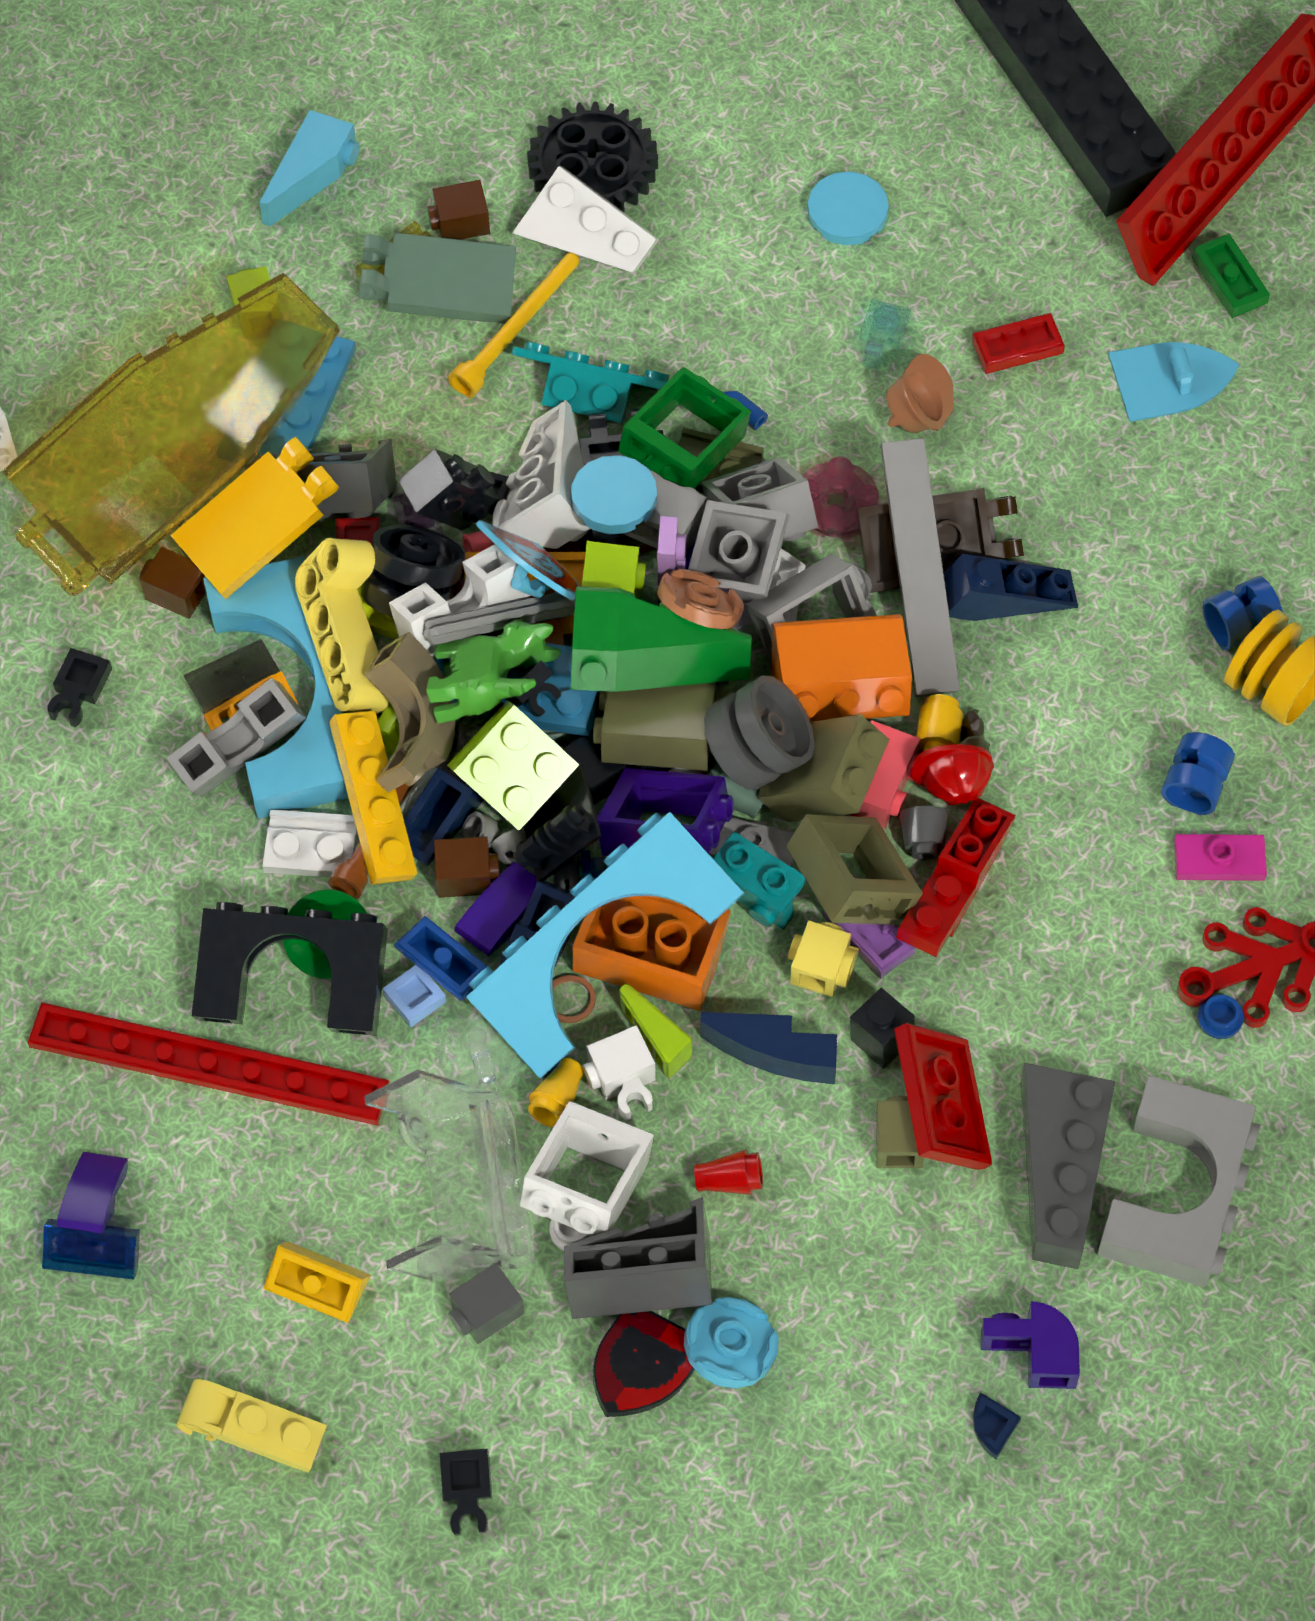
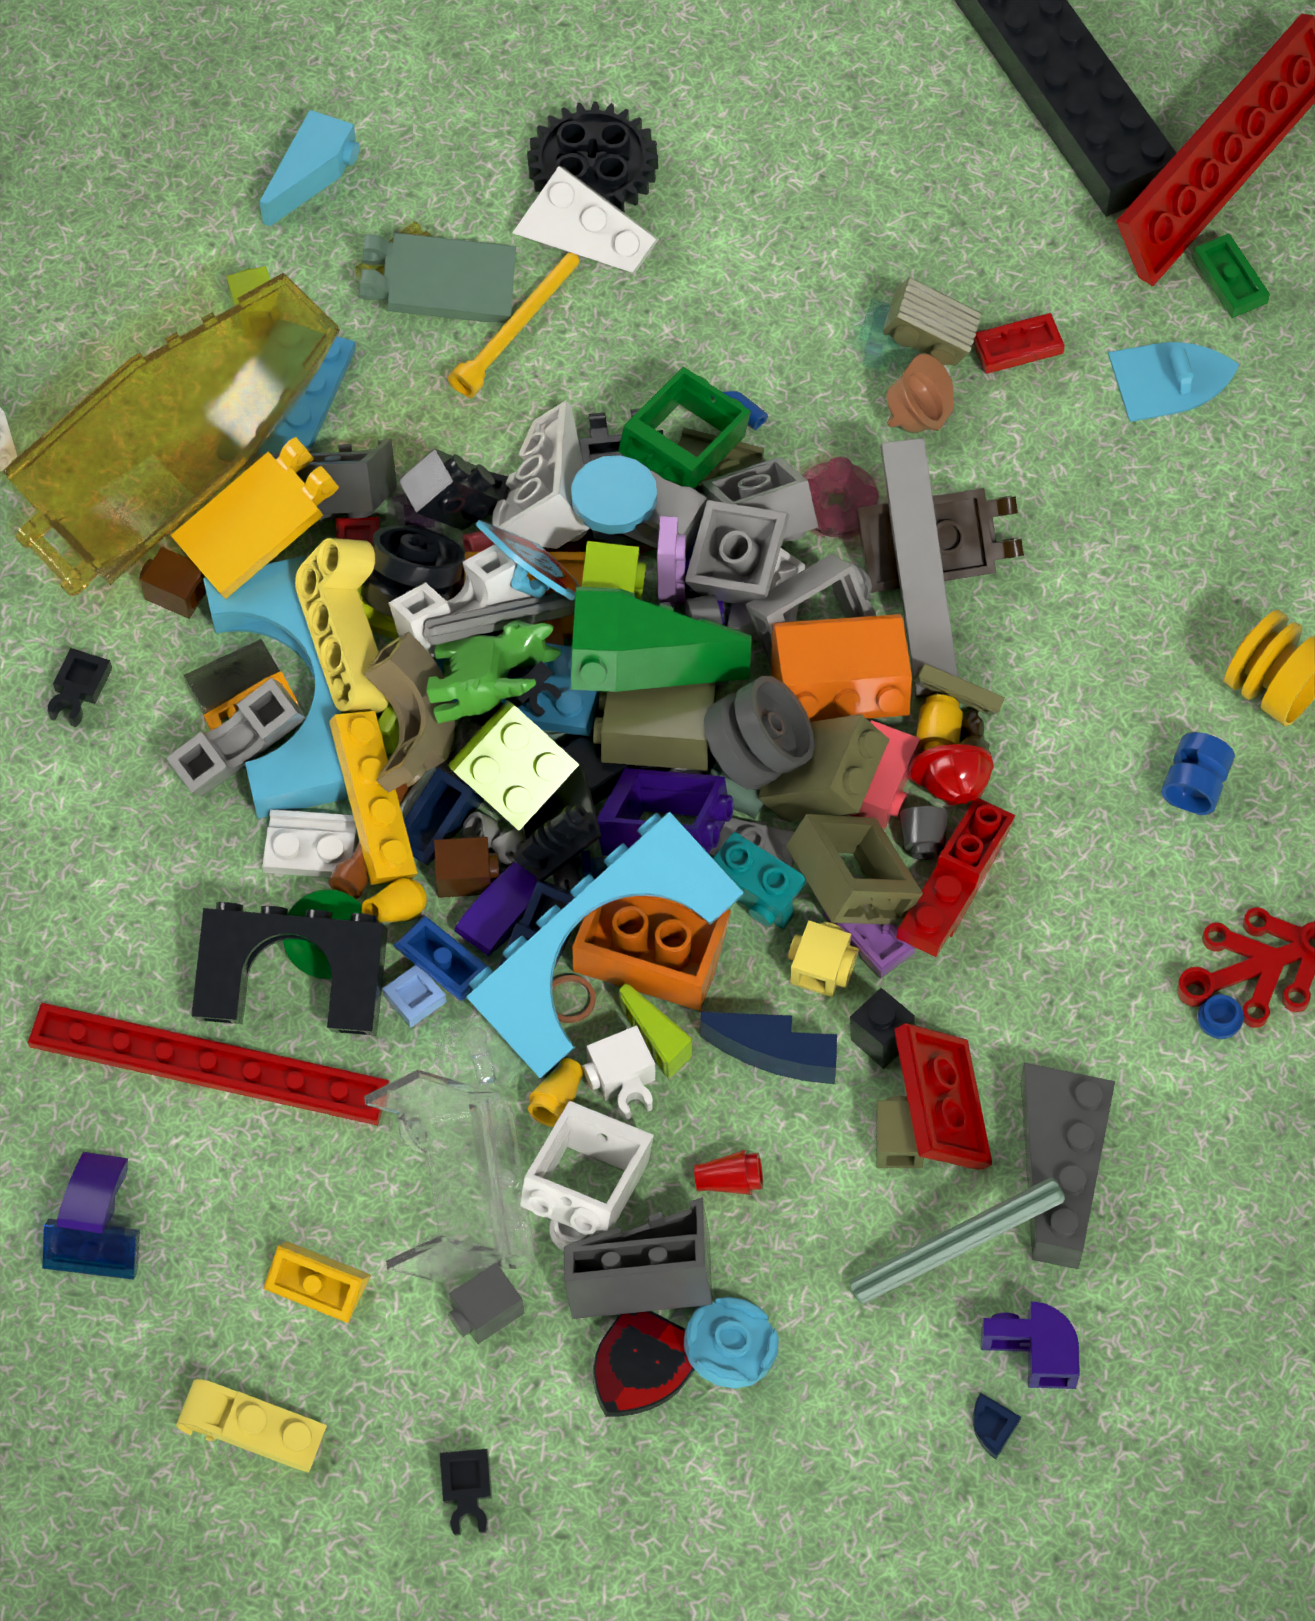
reddish brown brick [427,180,490,240] -> none
teal bracket [511,341,670,424] -> none
nougat tile [657,569,744,629] -> none
medium azure tile [807,171,889,245] -> none
dark blue slope [943,554,1078,621] -> none
light grey arch [1097,1075,1260,1287] -> none
dark pink plate [1174,834,1267,881] -> none
blue wheel [1202,576,1283,651] -> none
none -> yellow cone [362,878,427,923]
none -> sand green axle [850,1178,1065,1303]
none -> olive brick [883,277,982,366]
none -> olive tile [913,663,1005,716]

